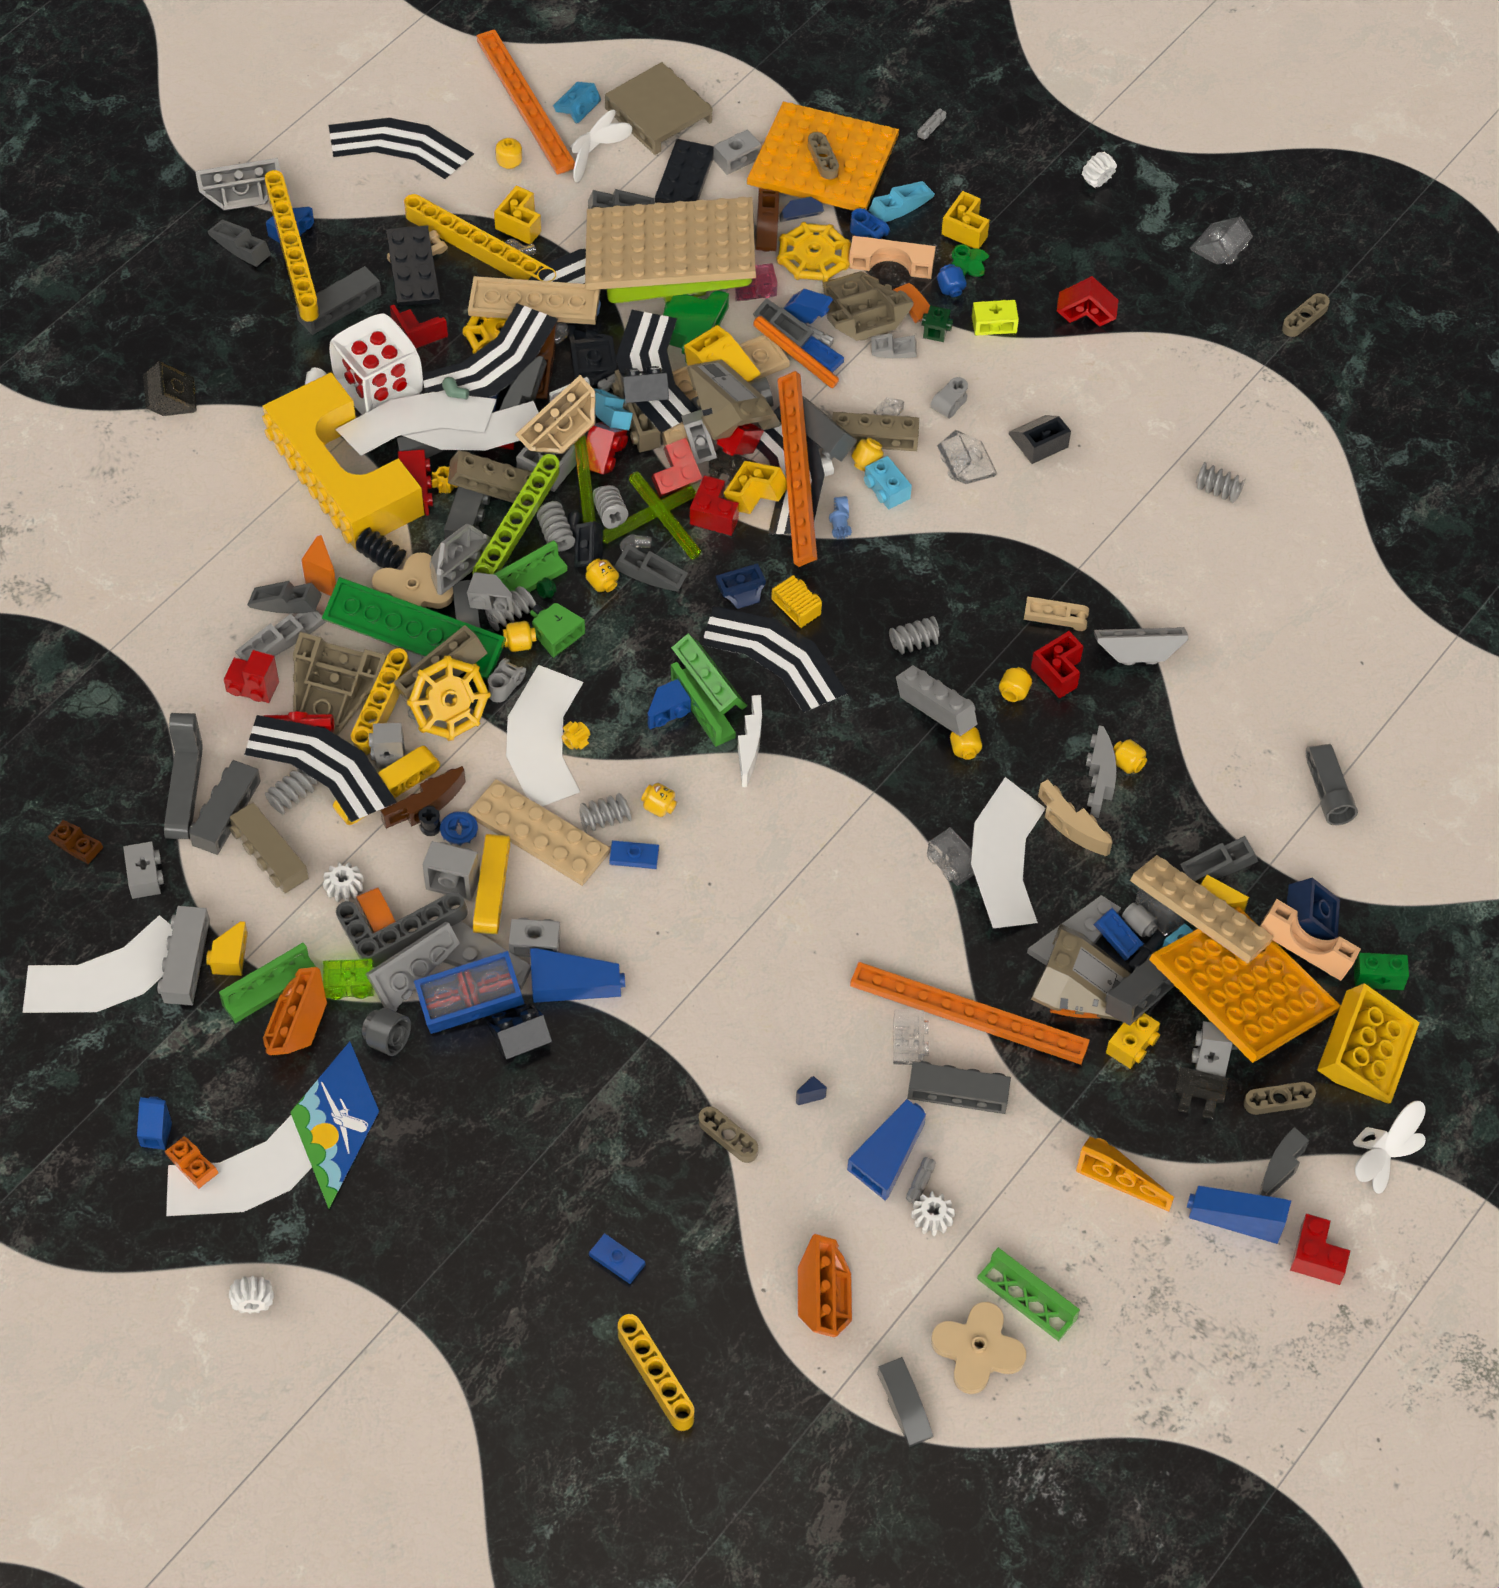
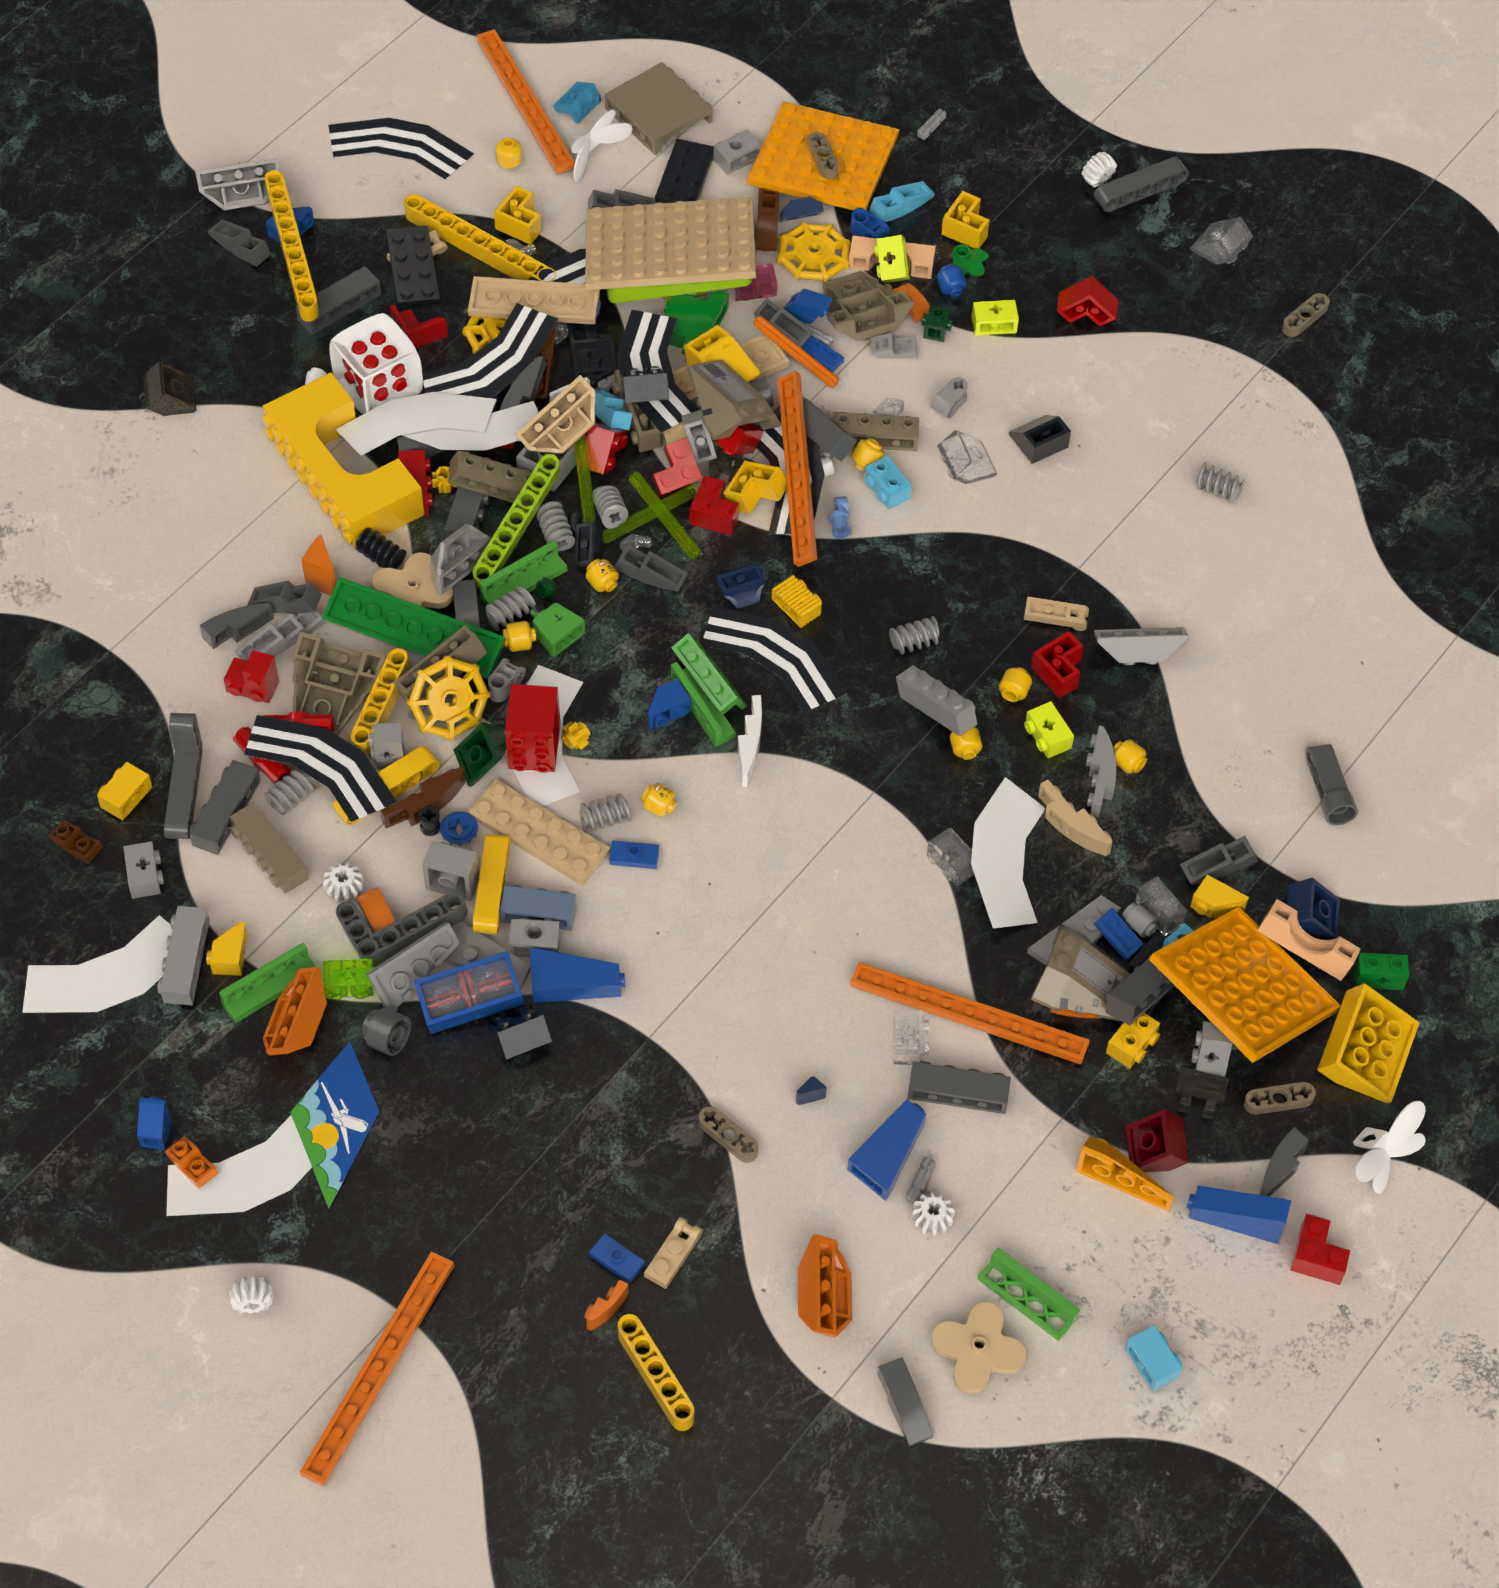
sand green arm [442,377,469,400] -> none
light grey slope [467,573,515,612] -> none
tan plate [1130,855,1274,963] -> none
none -> yellow brick [97,762,152,820]
none -> dark grey slope [200,603,274,649]
none -> red piece [233,727,291,785]
none -> orange plate [300,1251,454,1487]
none -> dark green slope [453,722,507,787]
none -> sand blue brick [500,885,576,931]
none -> red container [505,684,561,773]
none -> orange slope [584,1280,629,1331]
none -> tan plate [644,1217,703,1289]
none -> neon yellow brick [874,235,910,283]
none -> neon yellow brick [1024,702,1074,758]
none -> dark grey beam [1093,157,1189,212]
none -> dark red slope [1125,1109,1189,1172]
none -> medium azure brick [1125,1325,1182,1392]

